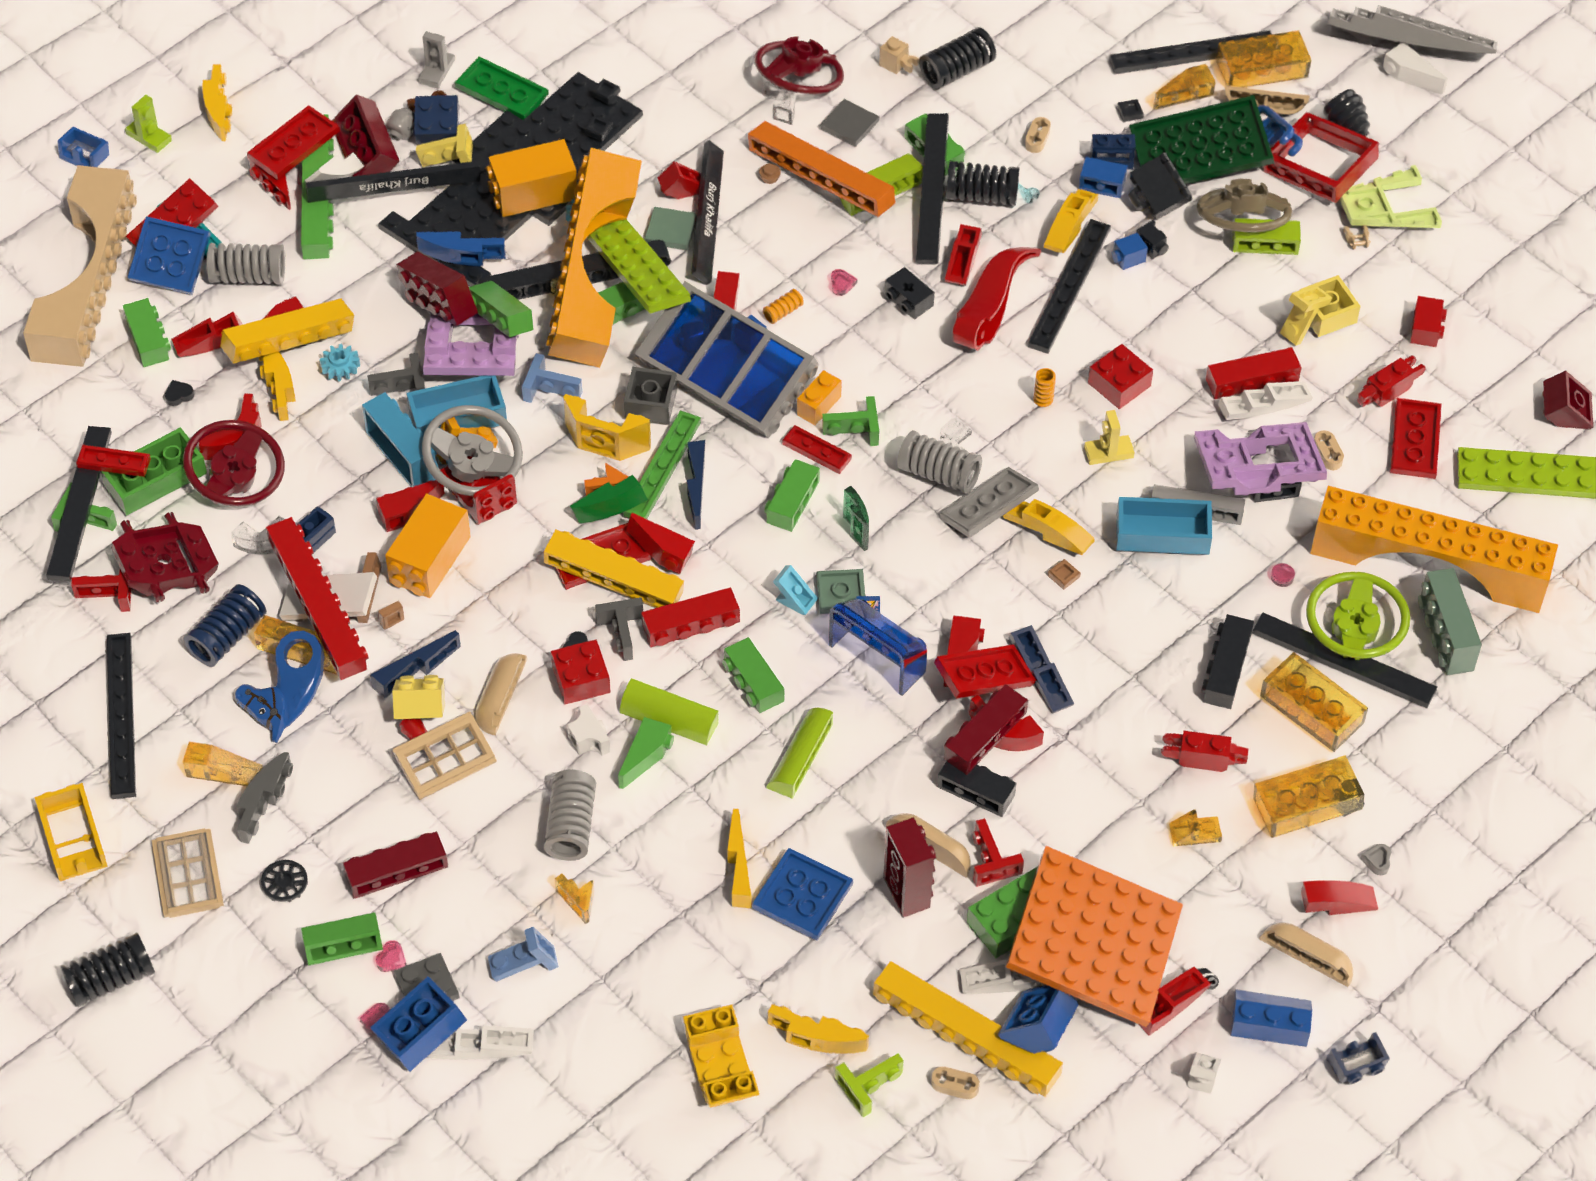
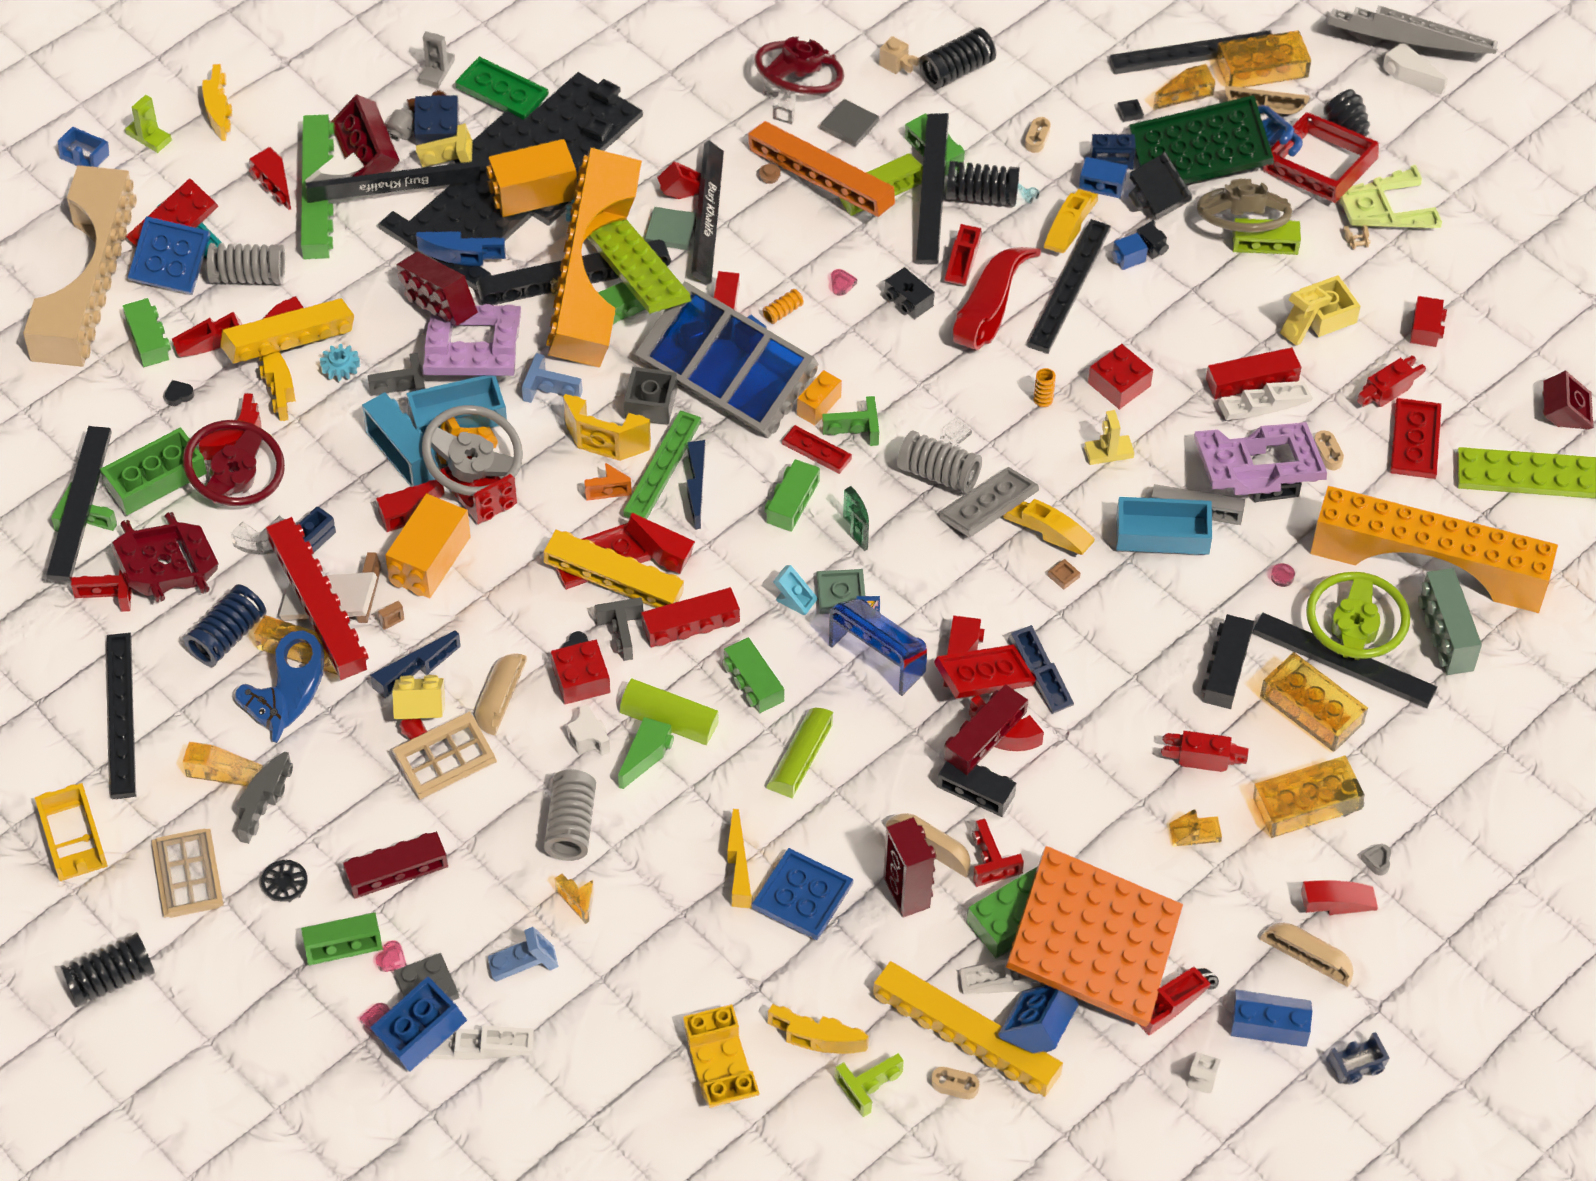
red tile [76,445,151,477] -> none
red plate [247,105,340,180] -> none
bright green brick [469,281,534,337] -> none
green slope [570,474,648,524] -> none

